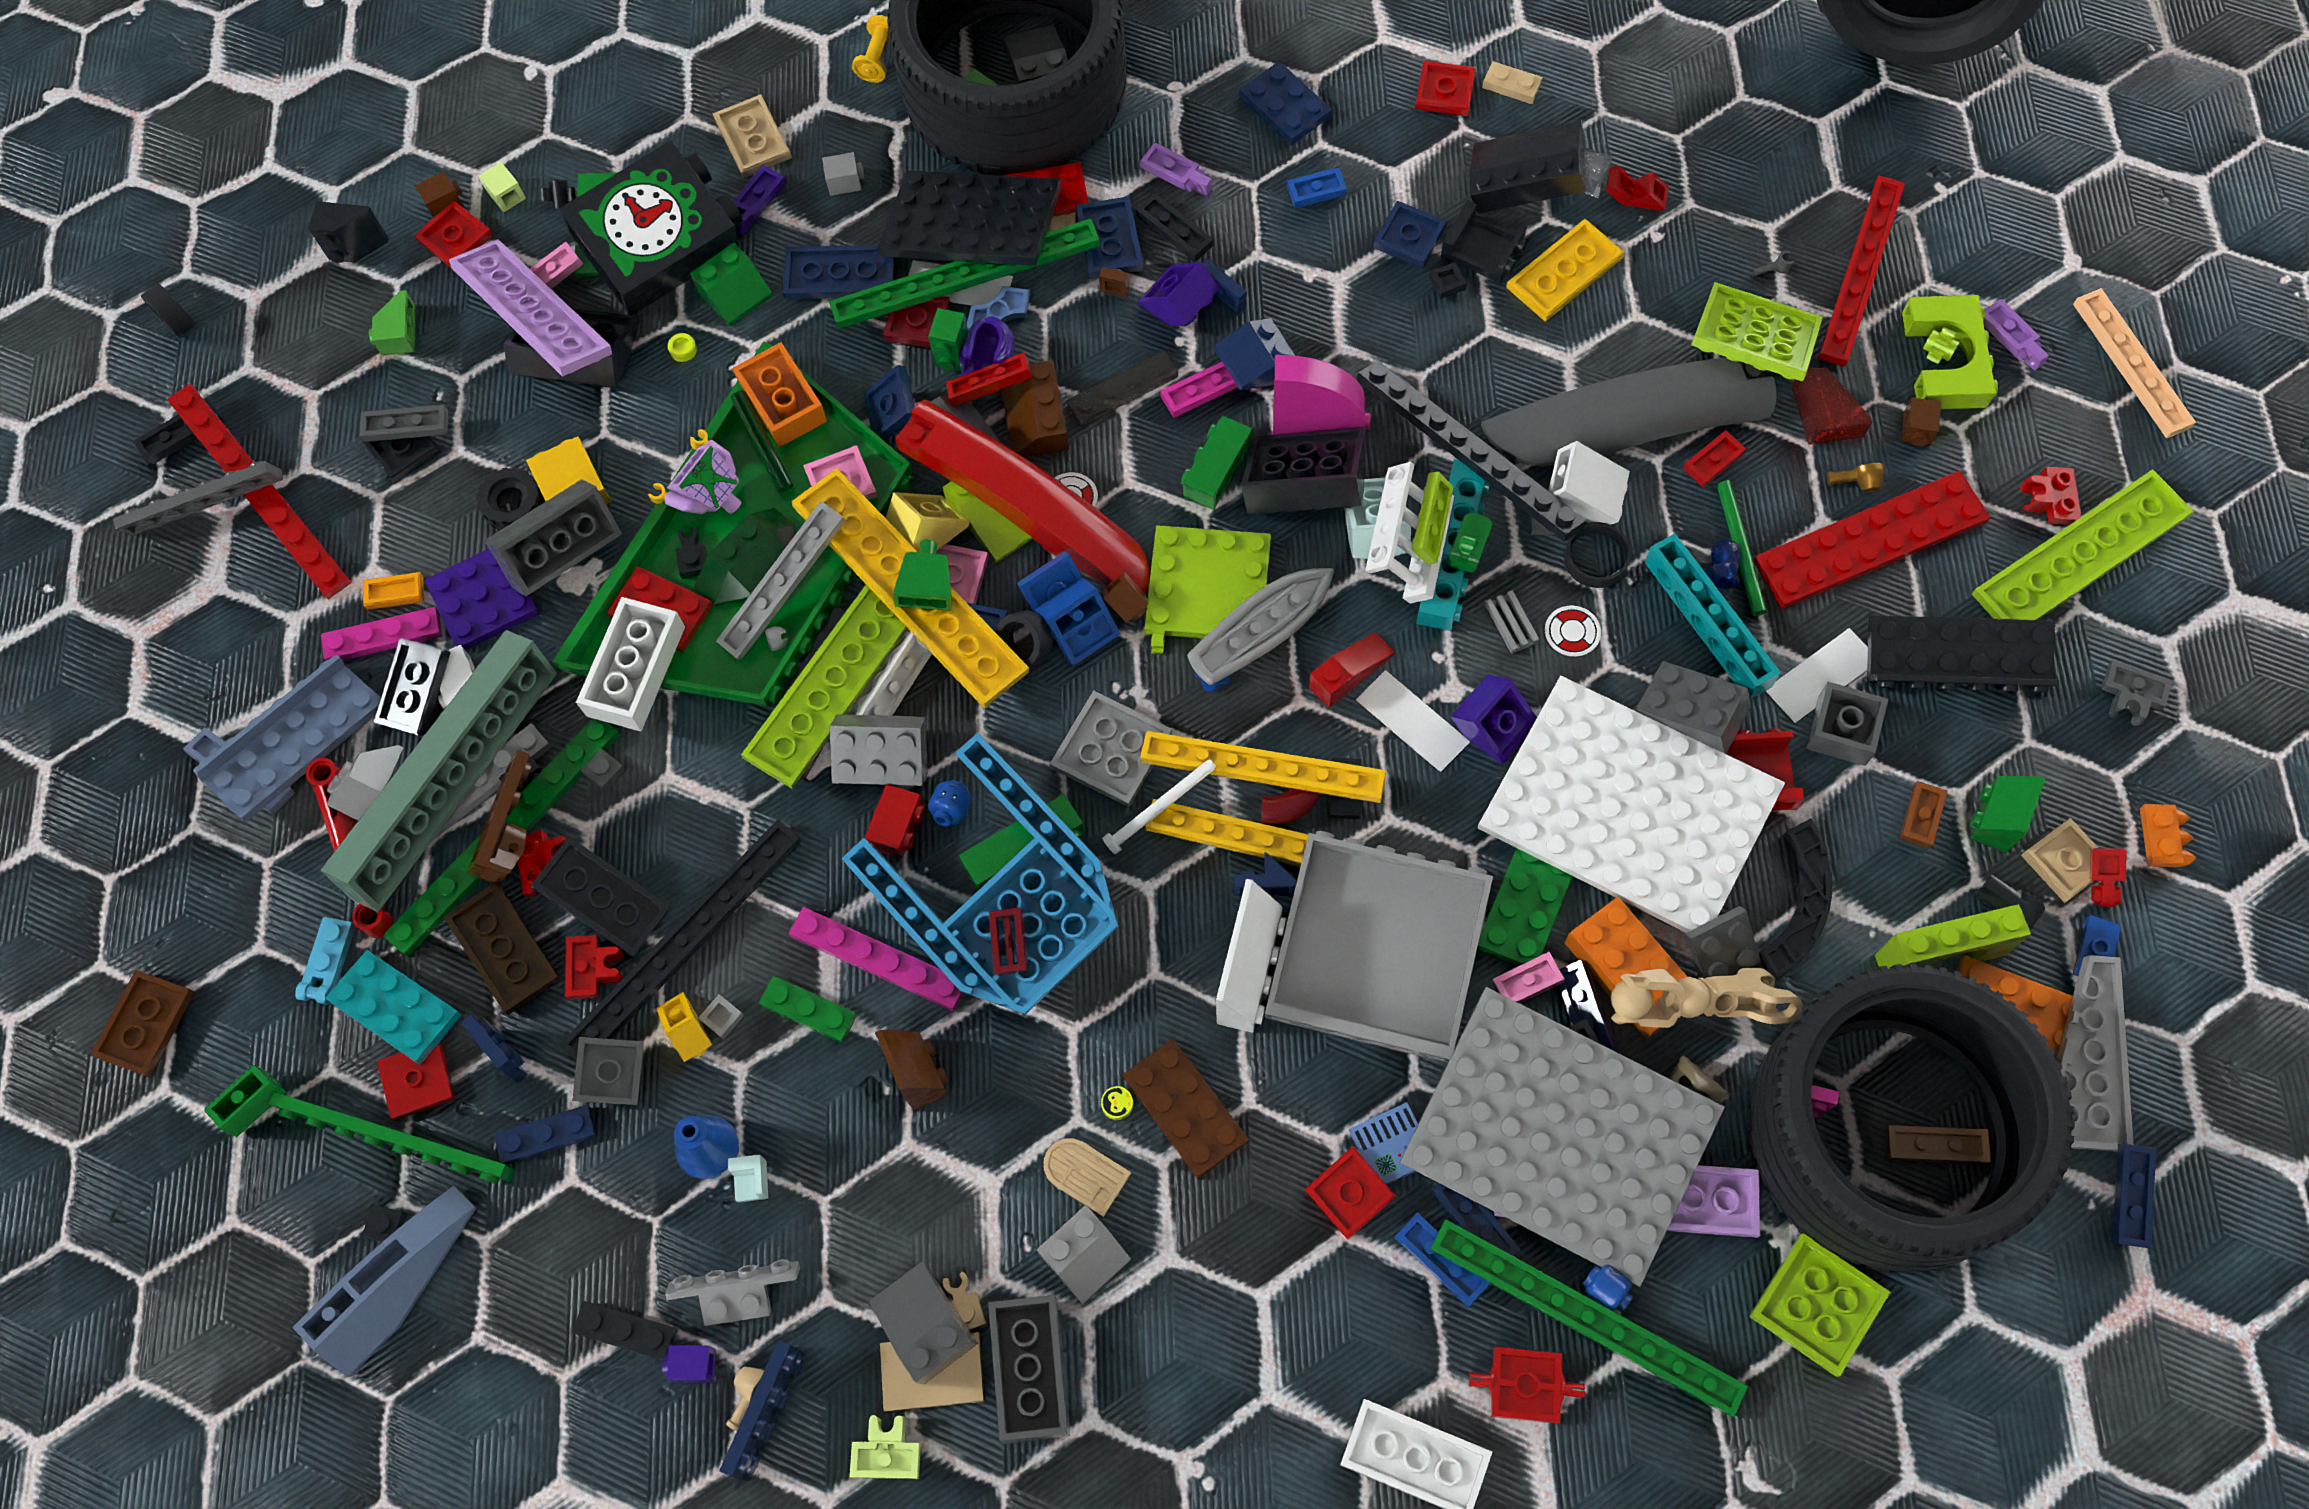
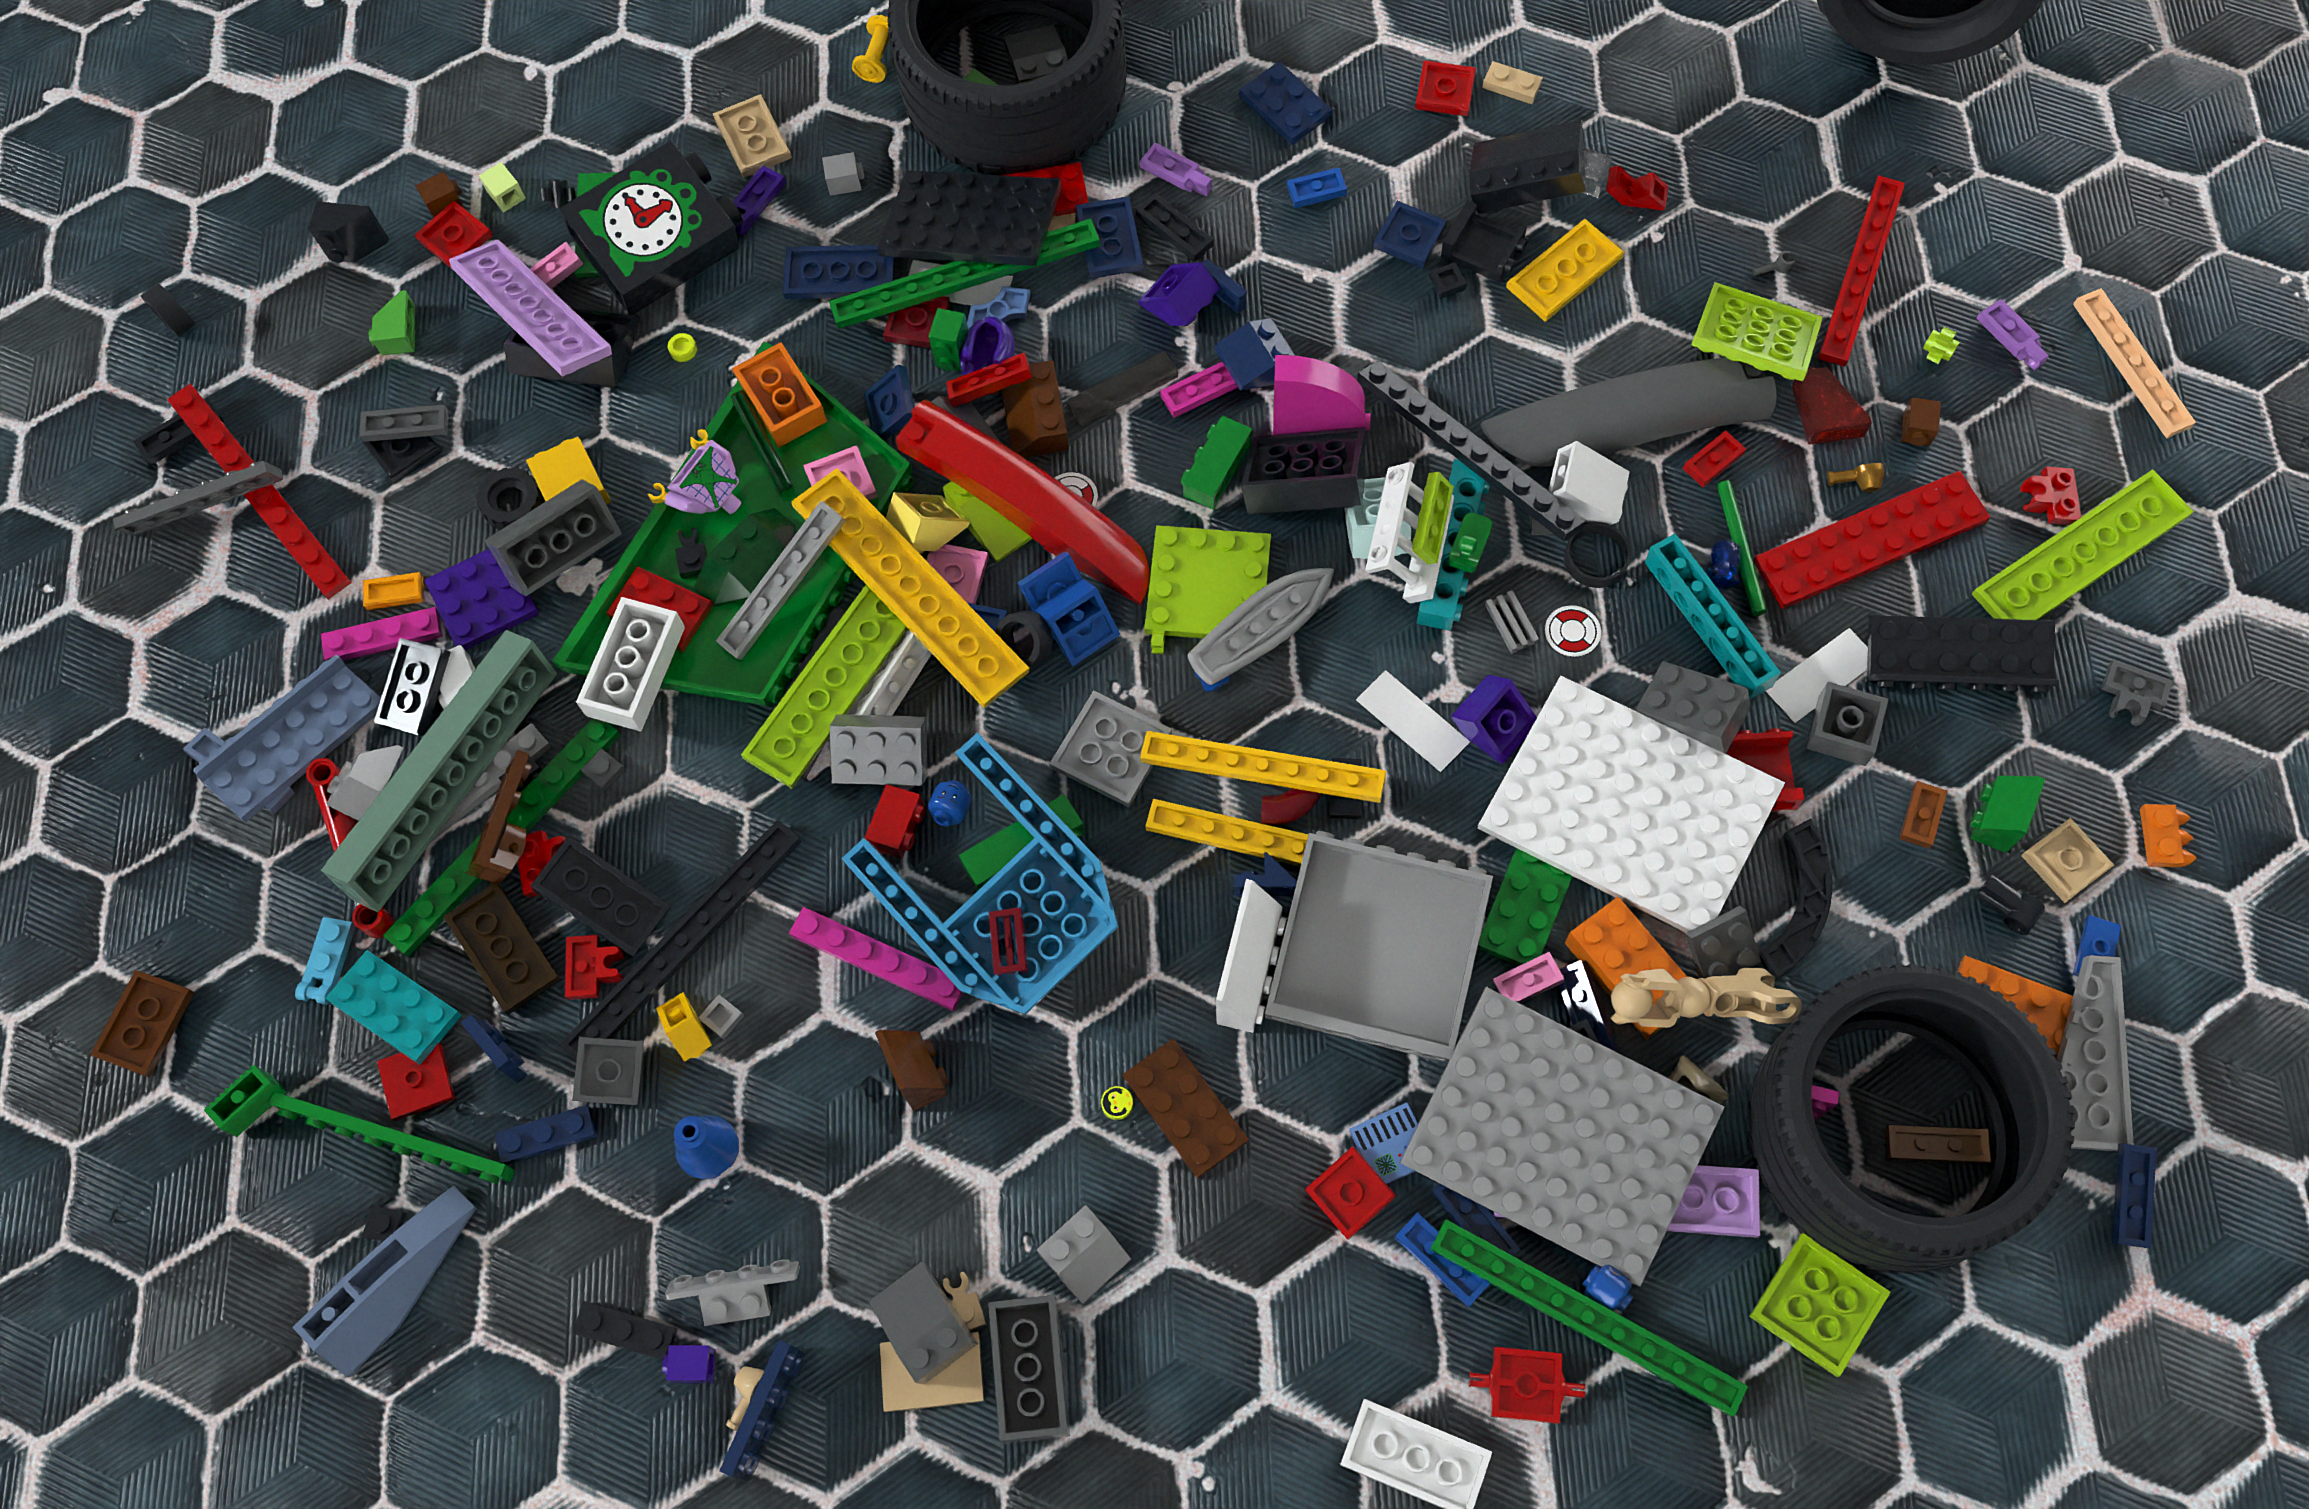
green slope [690,242,773,327] -> none
light aqua panel [728,1155,768,1202] -> none
green plate [759,976,857,1044] -> none
light grey hinge [765,626,789,651] -> none
yellowish green plate [850,1415,921,1479] -> none
green torso [894,540,952,611] -> none
tan window [1044,1138,1131,1217] -> none
reddish brown plate [1099,267,1130,298] -> none
reddish brown brick [1102,572,1149,623] -> none
white bar [1102,760,1216,854] -> none
red slope [1309,632,1395,708] -> none
lime arch [1875,904,2031,969] -> none
lime arch [1902,295,1998,409] -> none
red plate [2089,848,2127,908] -> none

